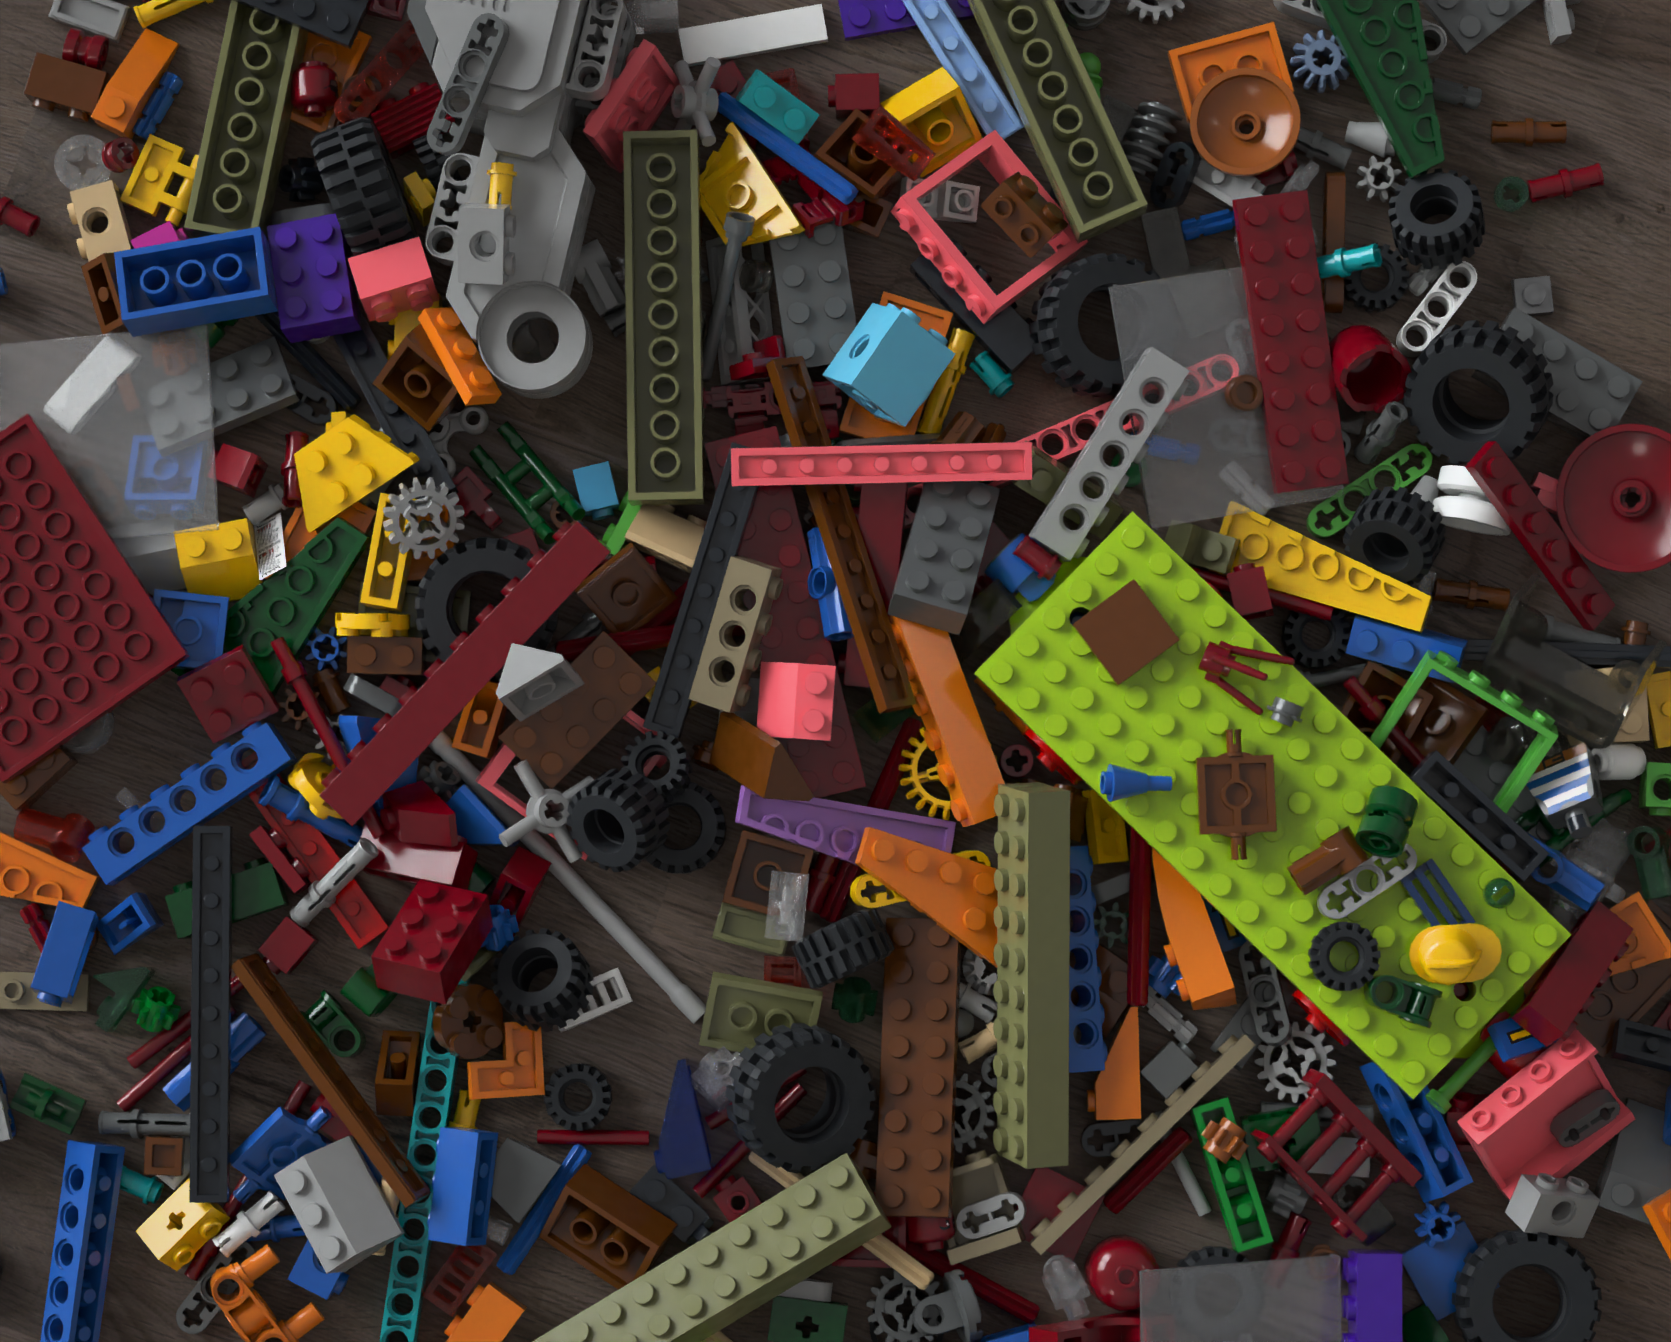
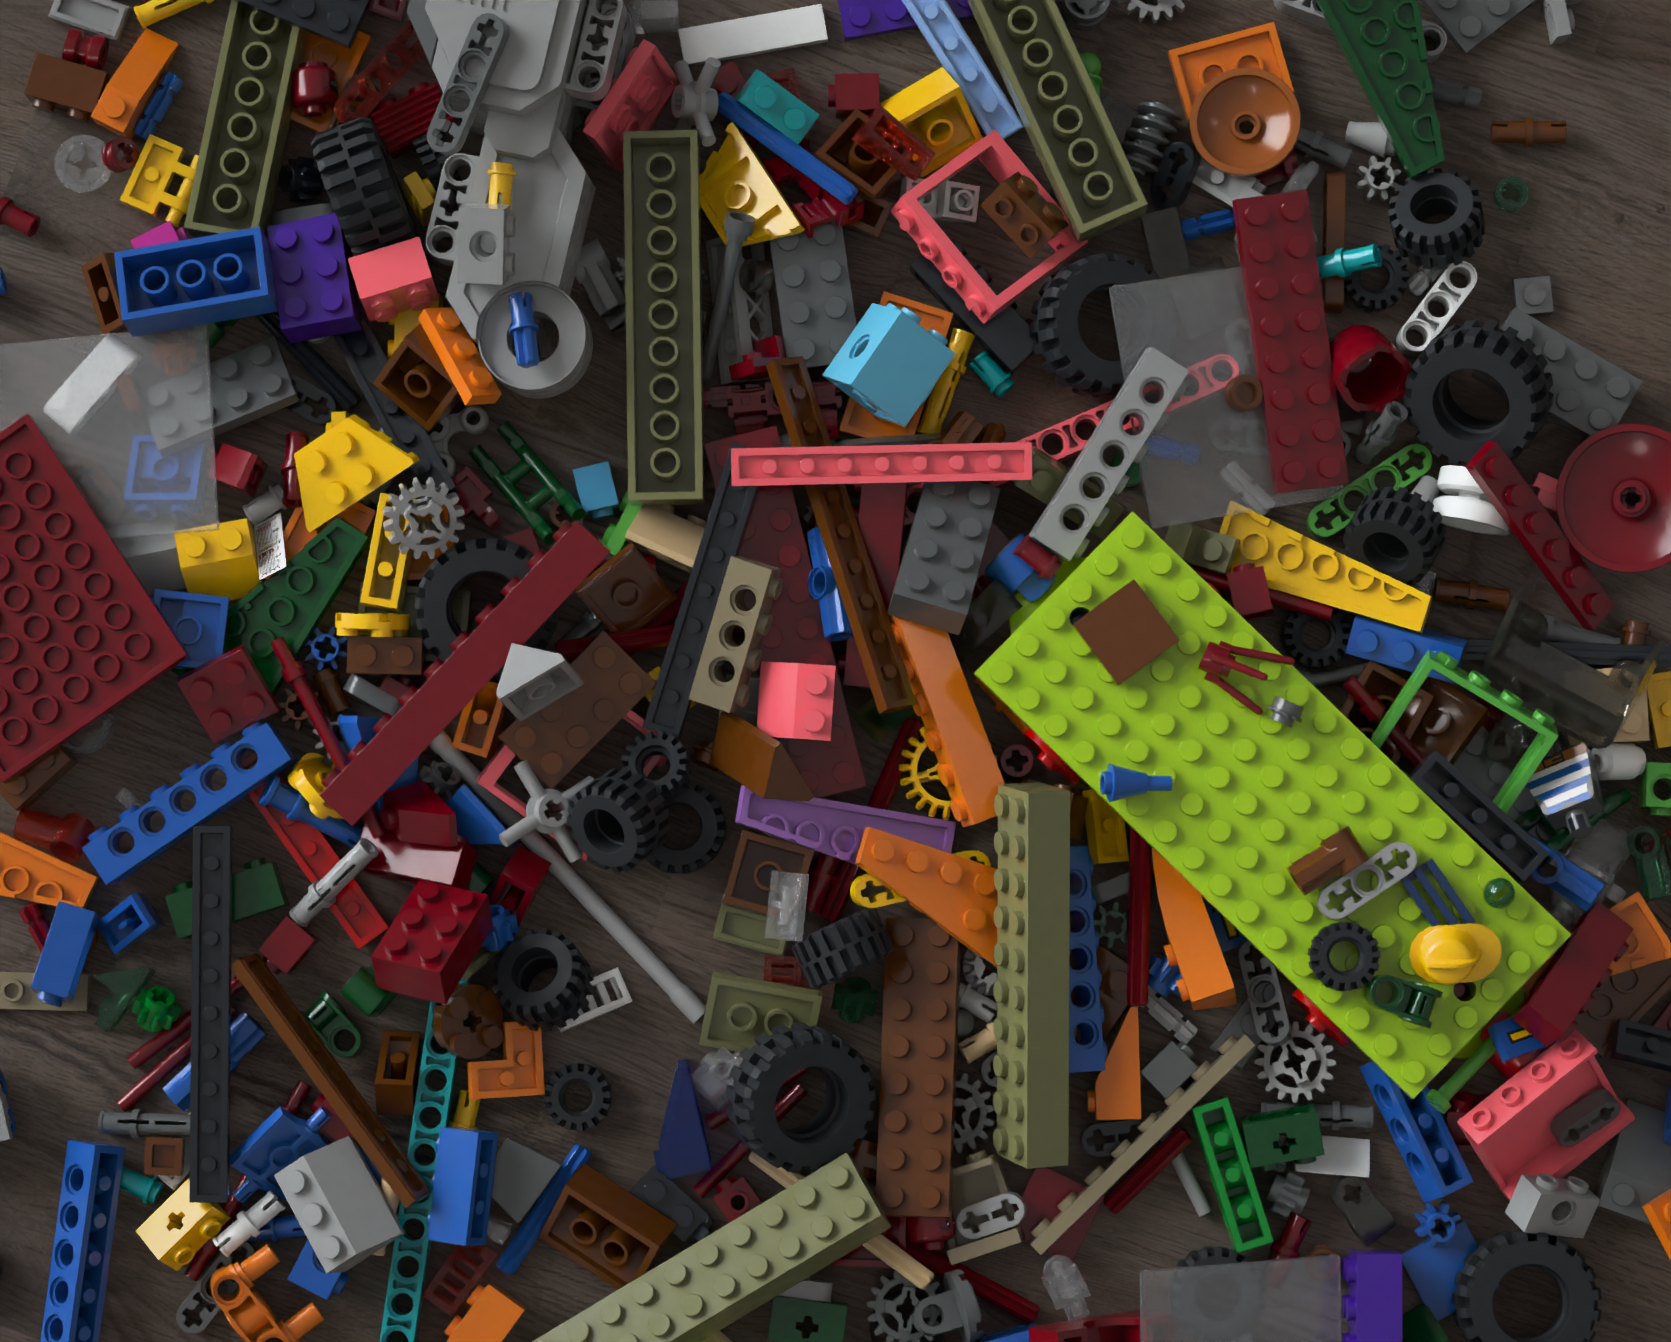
dark green hips [9,1073,87,1135] -> none
tan brick [67,180,134,262] -> none
dark red plate [249,825,311,894] -> none
dark red piece [537,1129,649,1145] -> none
dark red cylinder [1084,1234,1160,1311] -> none
reddish brown plate [1196,729,1277,860] -> none
dark orange gear [1201,1117,1249,1164] -> none
dark red fence [1251,1069,1422,1242] -> none
sand blue gear [1289,29,1350,93] -> none
dark green wheel [1355,785,1419,858] -> none
dark red pin [1526,163,1604,203] -> none
none -> blue axle [508,292,539,368]

